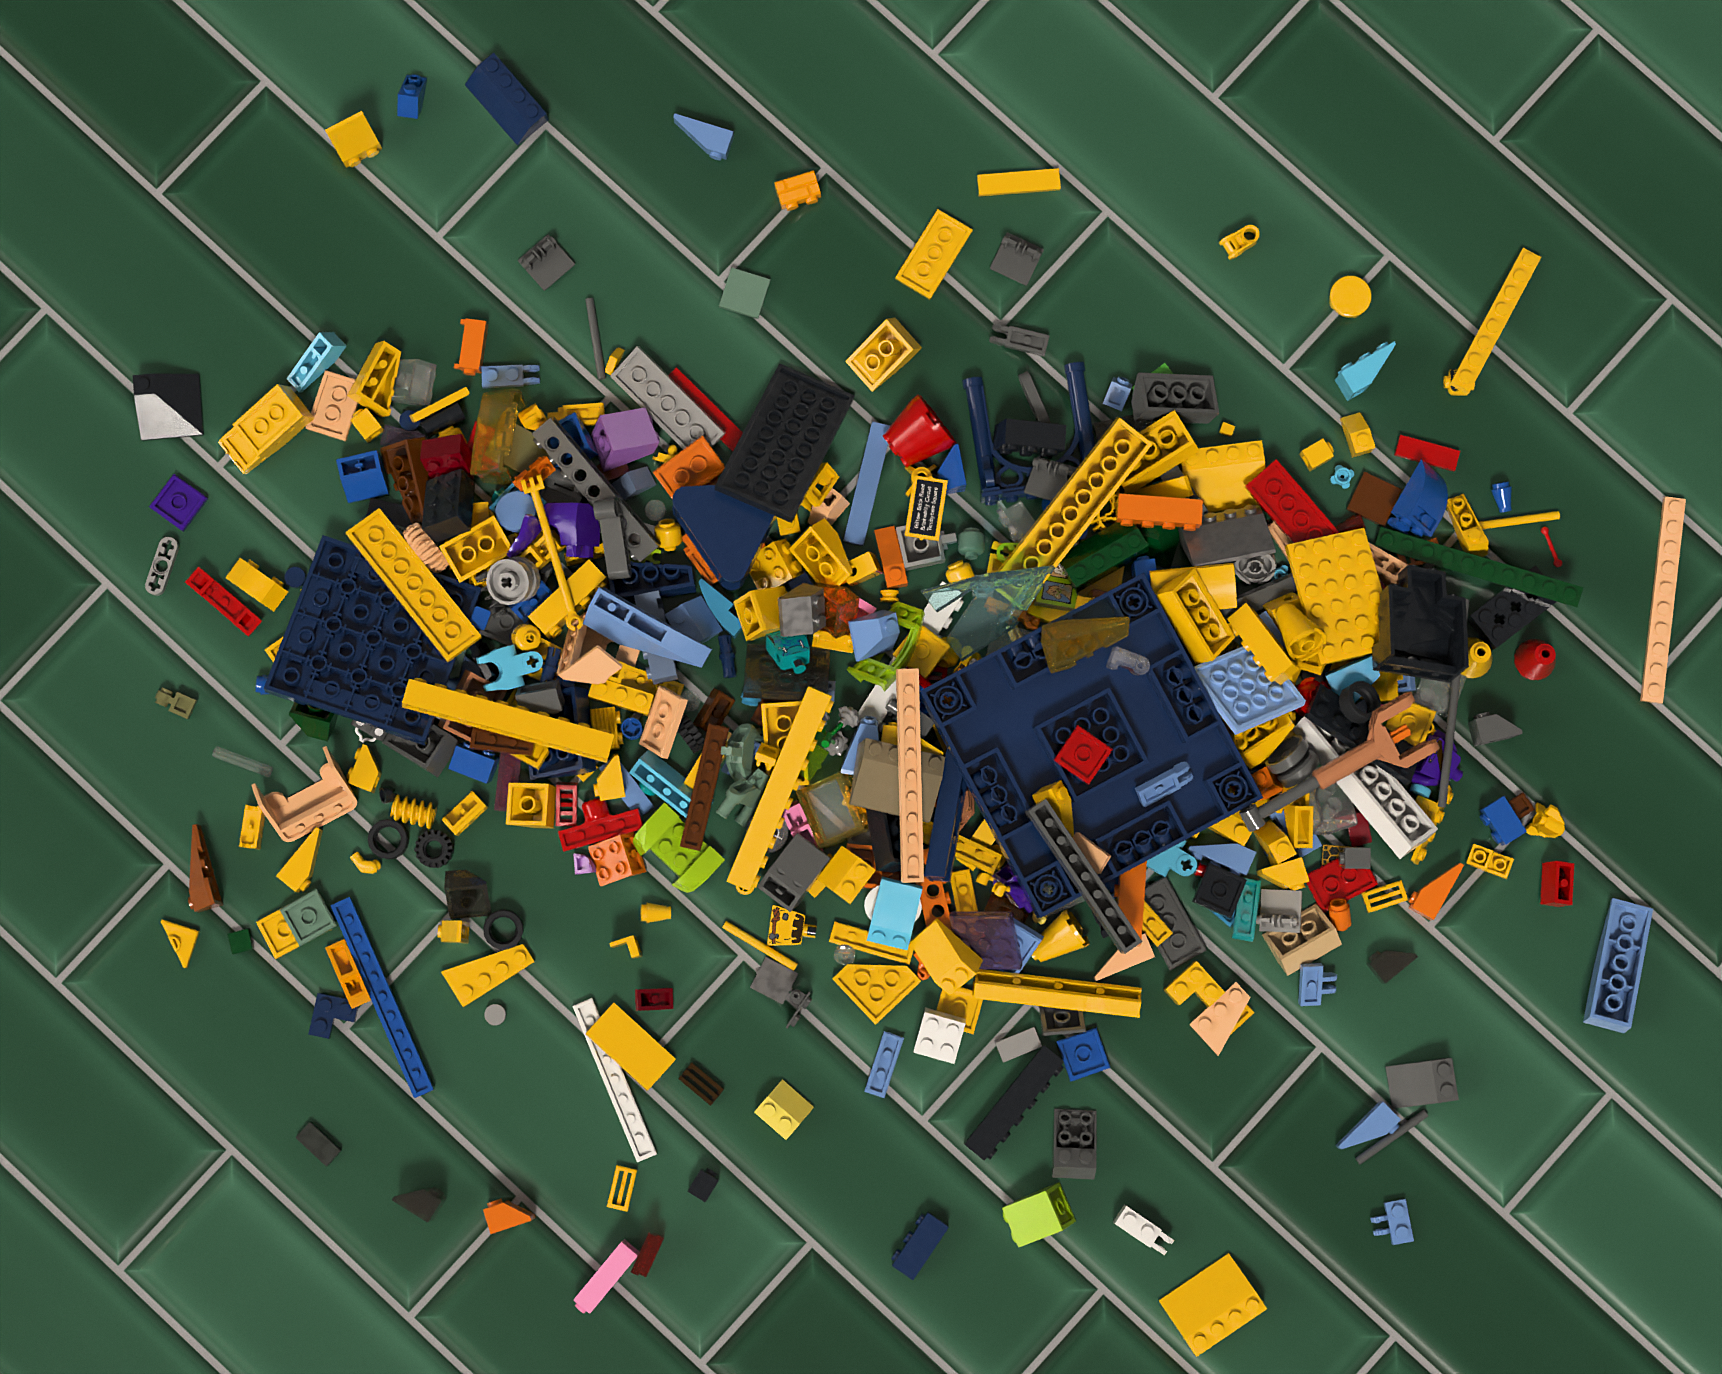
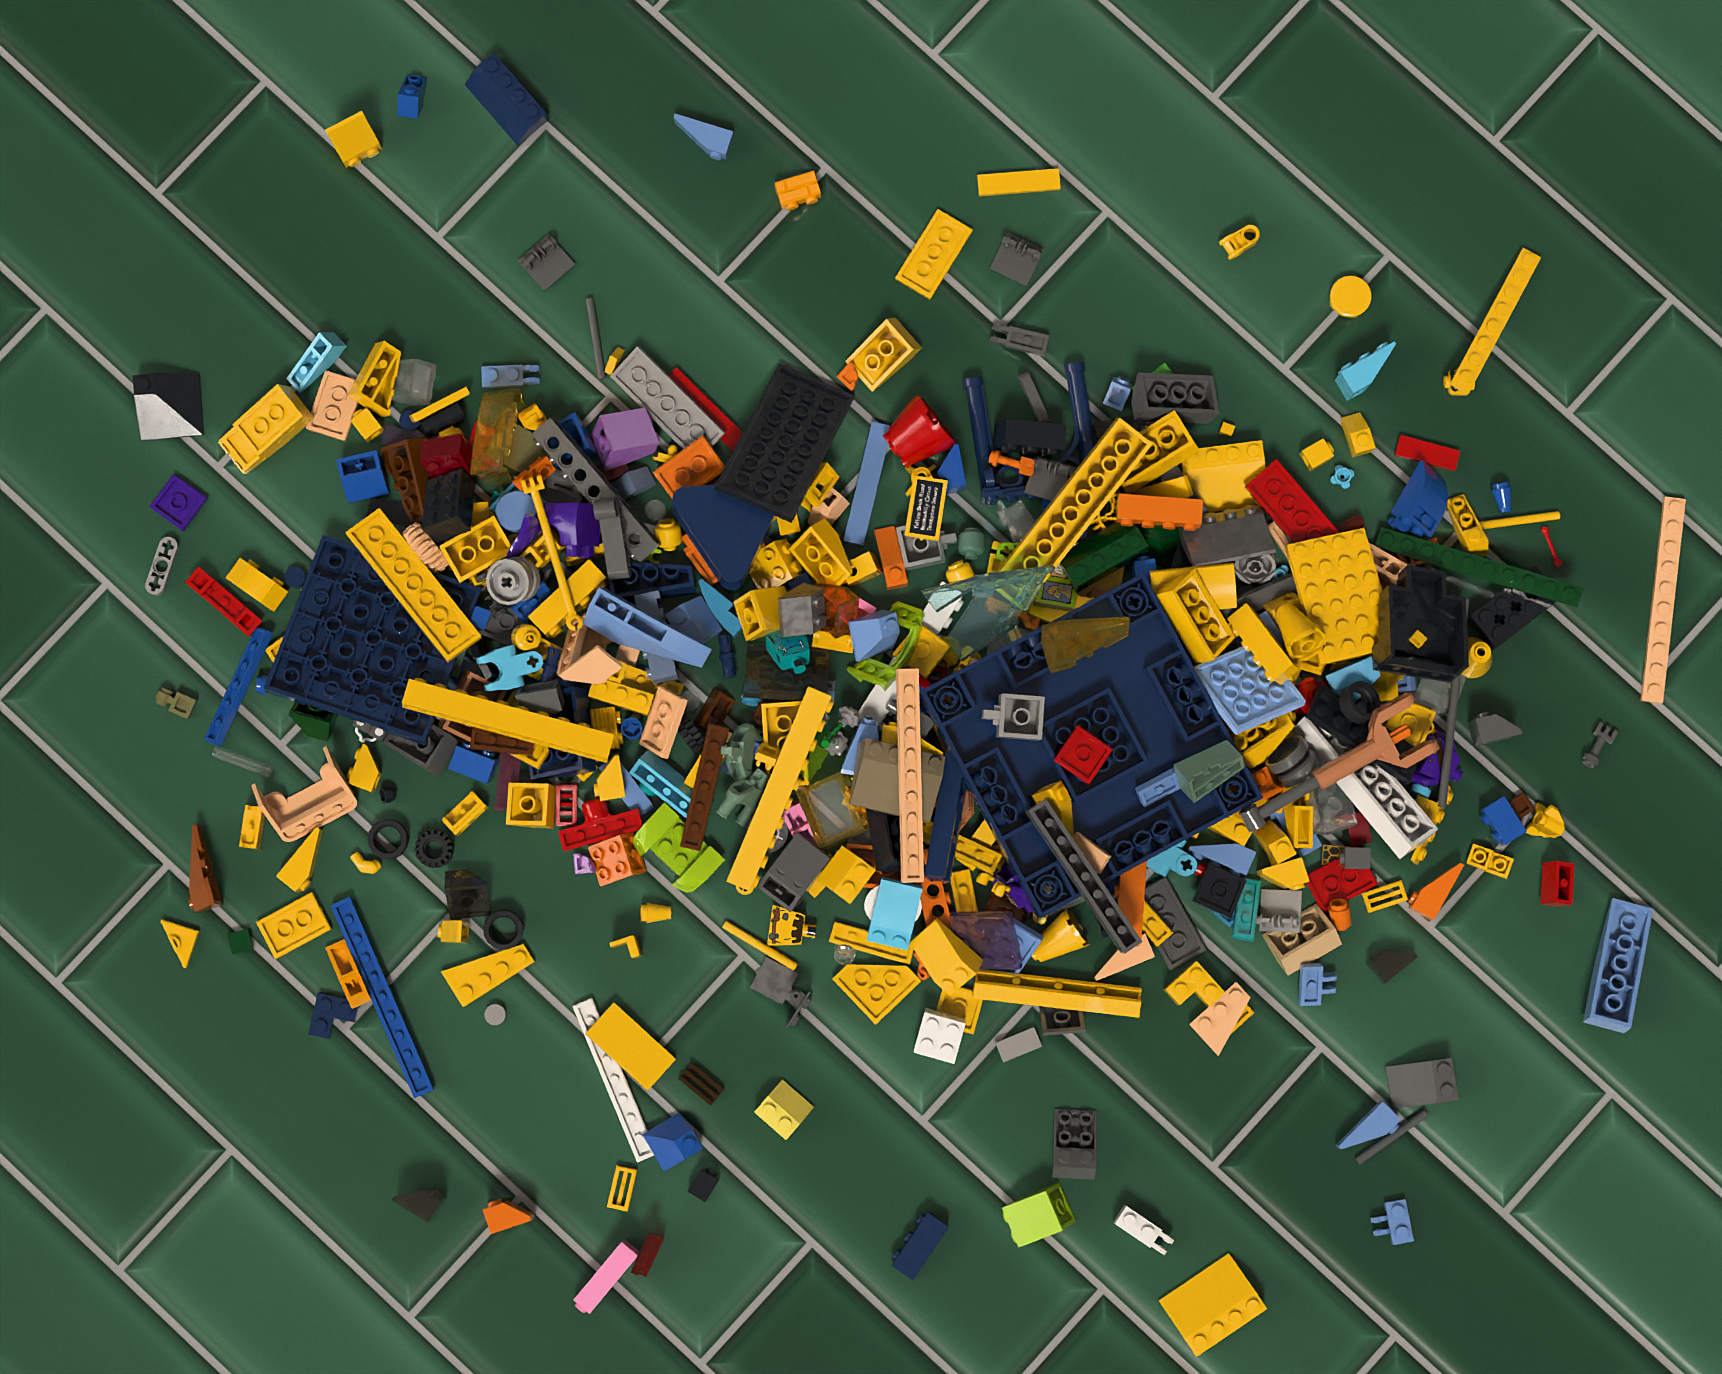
sand green tile [280,889,338,947] -> none
pearl dark grey tile [296,1122,342,1166] -> none
yellow piece [390,794,437,829] -> none
orange brick [454,318,488,376] -> none
yellow hinge [547,403,605,426] -> none
dark red slope [635,988,673,1011] -> none
sand green tile [719,267,771,319] -> none
medium blue tile [864,1031,904,1098] -> none
yellow bush [880,590,899,602] -> none
black brick [964,1045,1064,1160] -> none
blue tile [1056,1028,1110,1082] -> none
clear leg [1106,646,1150,676] -> none
reddish brown tile [1346,472,1402,527] -> none
red cone [1514,639,1556,680] -> none
none -> blue tile [204,627,273,747]
none -> blue slope [642,1113,703,1171]
none -> orange tile [837,361,858,391]
none -> light grey hinge [982,694,1045,741]
none -> orange hinge [989,450,1035,476]
none -> sand green wedge [1174,740,1245,803]
none -> yellow piece [1409,630,1427,648]
none -> dark grey hinge [1583,721,1618,768]

